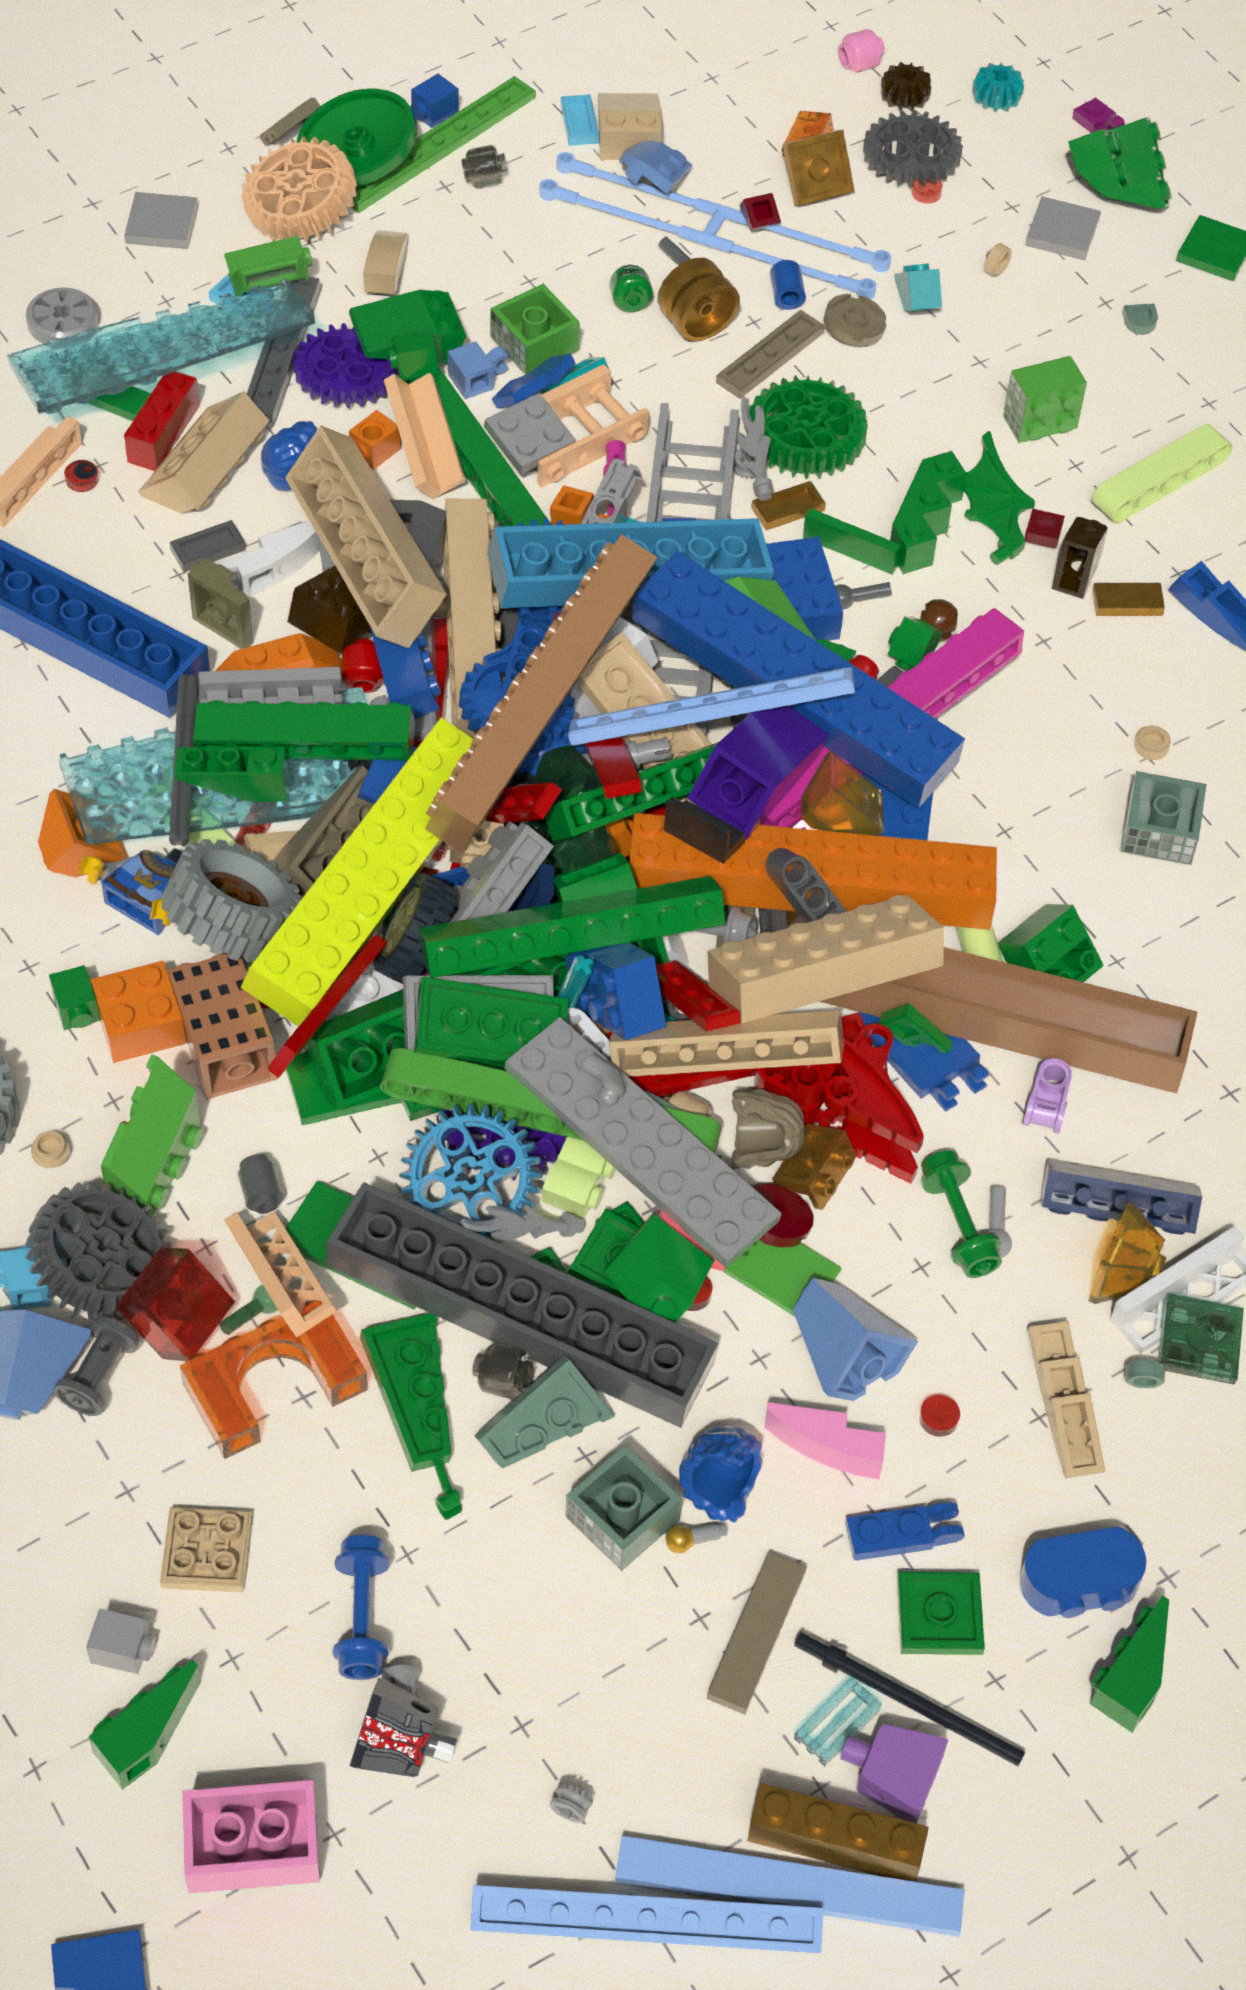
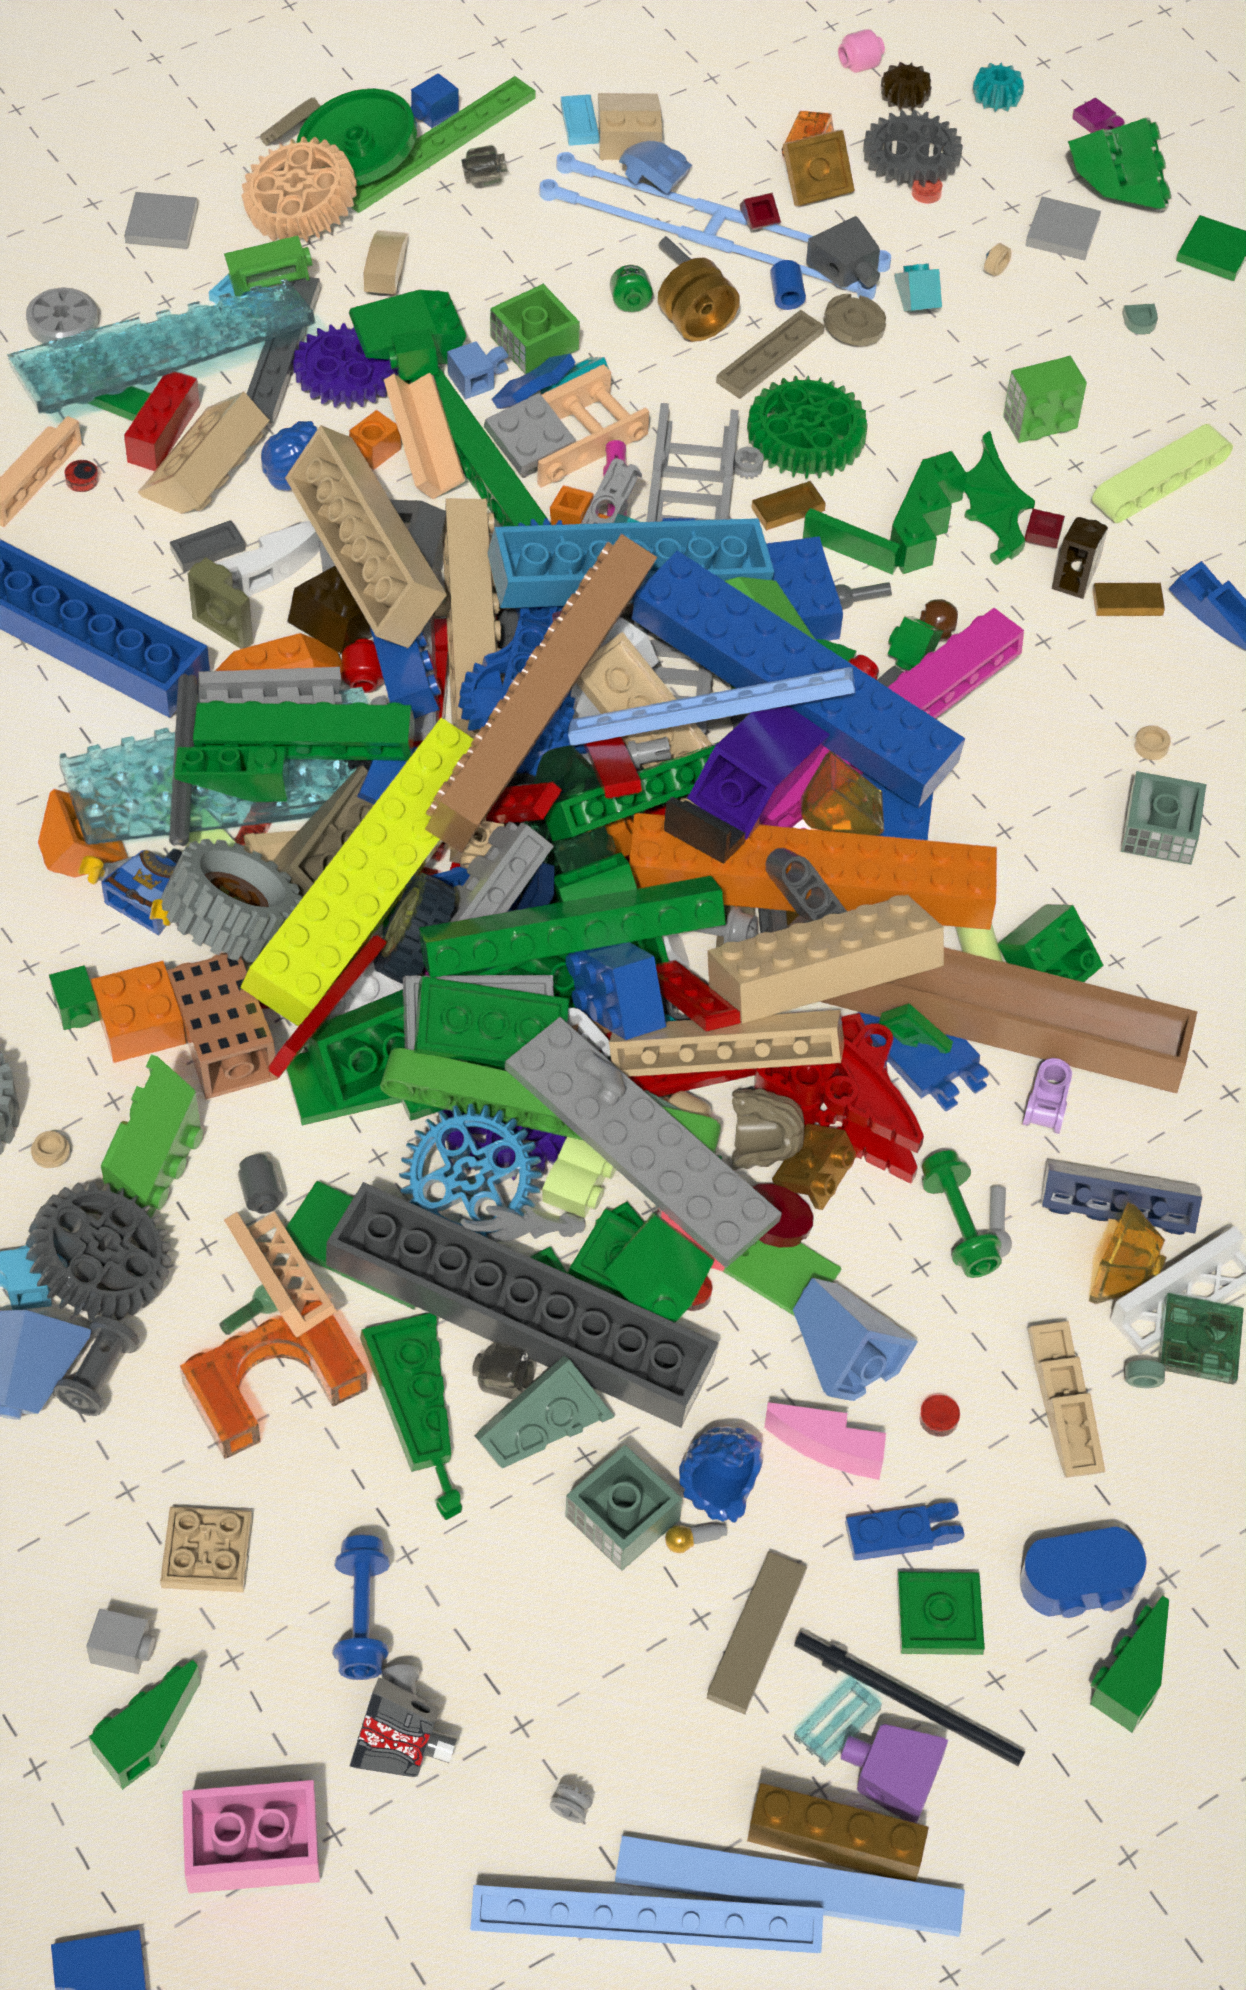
clear red brick [115,1247,235,1362] -> none
teal axle [557,955,594,1008] -> none
light grey piece [736,396,773,501] -> none
none -> dark grey torso [806,216,880,288]

